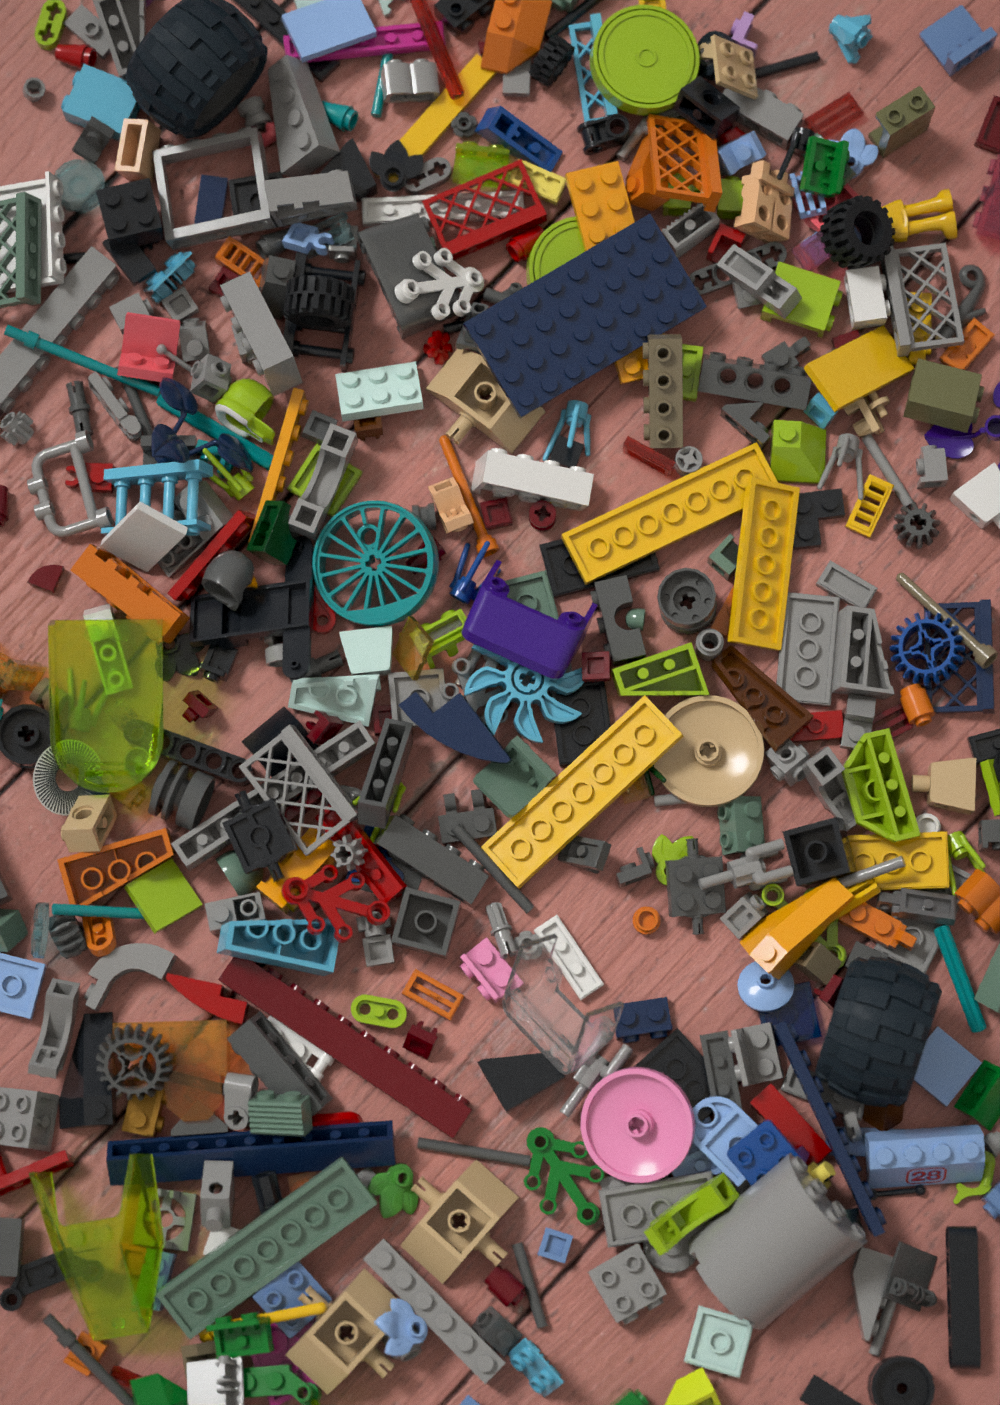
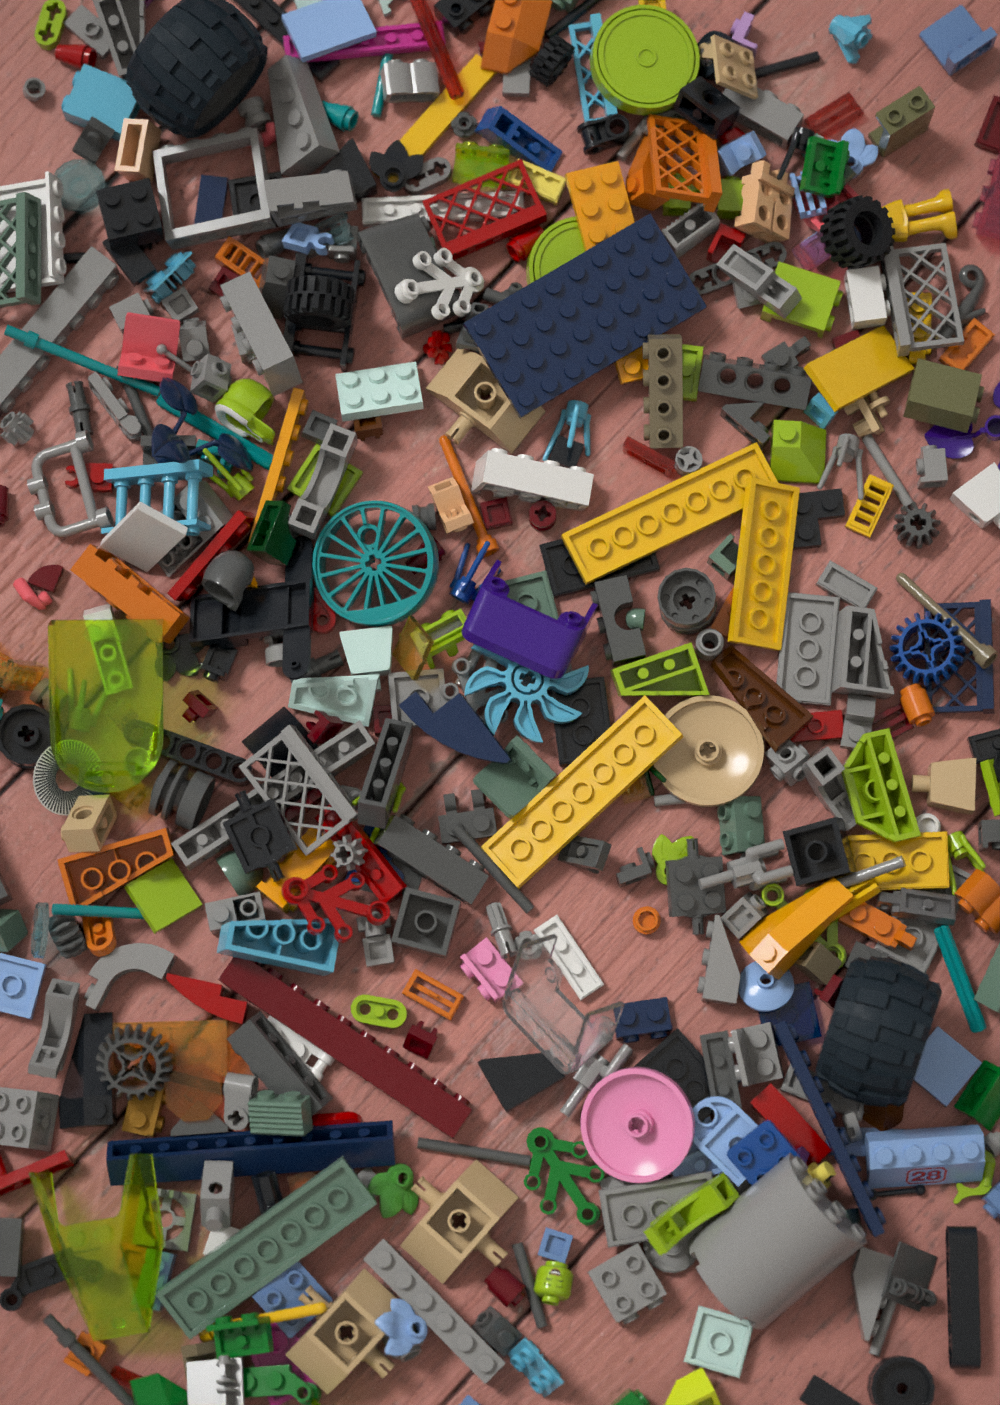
dark red tile [582,651,611,682] -> none
none -> coral arm [13,578,52,610]
none -> lime head [534,1261,574,1306]
none -> light grey slope [697,914,740,1006]

